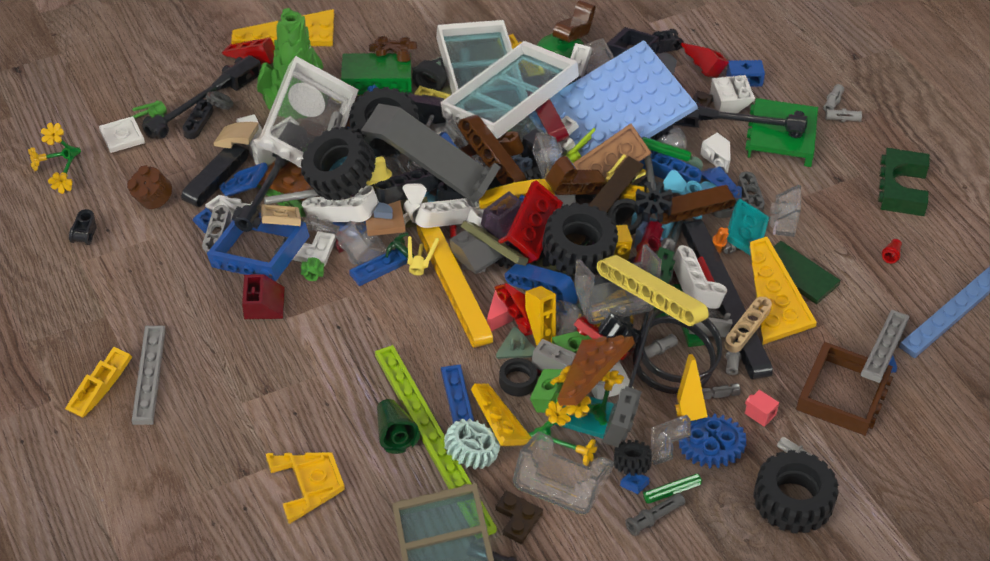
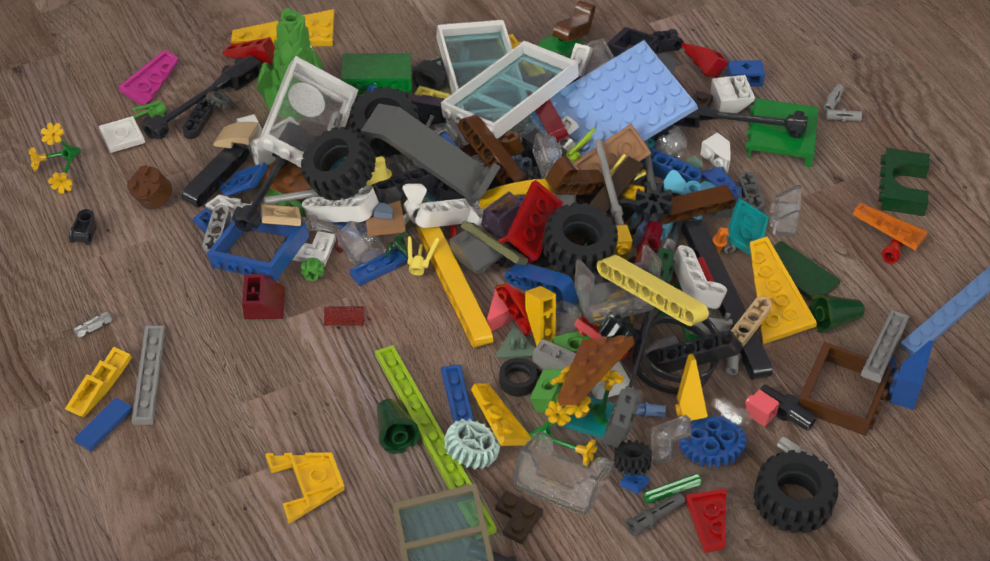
reddish brown plant [369,36,417,62] -> none
green axle [642,137,691,161] -> none
dark grey axle [702,383,741,400] -> none
none -> light grey axle [74,311,112,338]
none -> blue tile [74,397,133,452]
none -> dark pink wing [119,49,178,105]
none -> clear red pin [324,306,364,326]
none -> light grey bar [595,139,624,225]
none -> medium blue axle [636,401,666,418]
none -> black beam [647,330,743,373]
none -> red wing [685,488,726,553]
none -> clear plate [710,397,754,426]
none -> black piece [760,384,818,431]
none -> dark green cone [809,294,865,333]
none -> orange wing [853,203,928,251]
none -> blue slope [888,340,934,410]

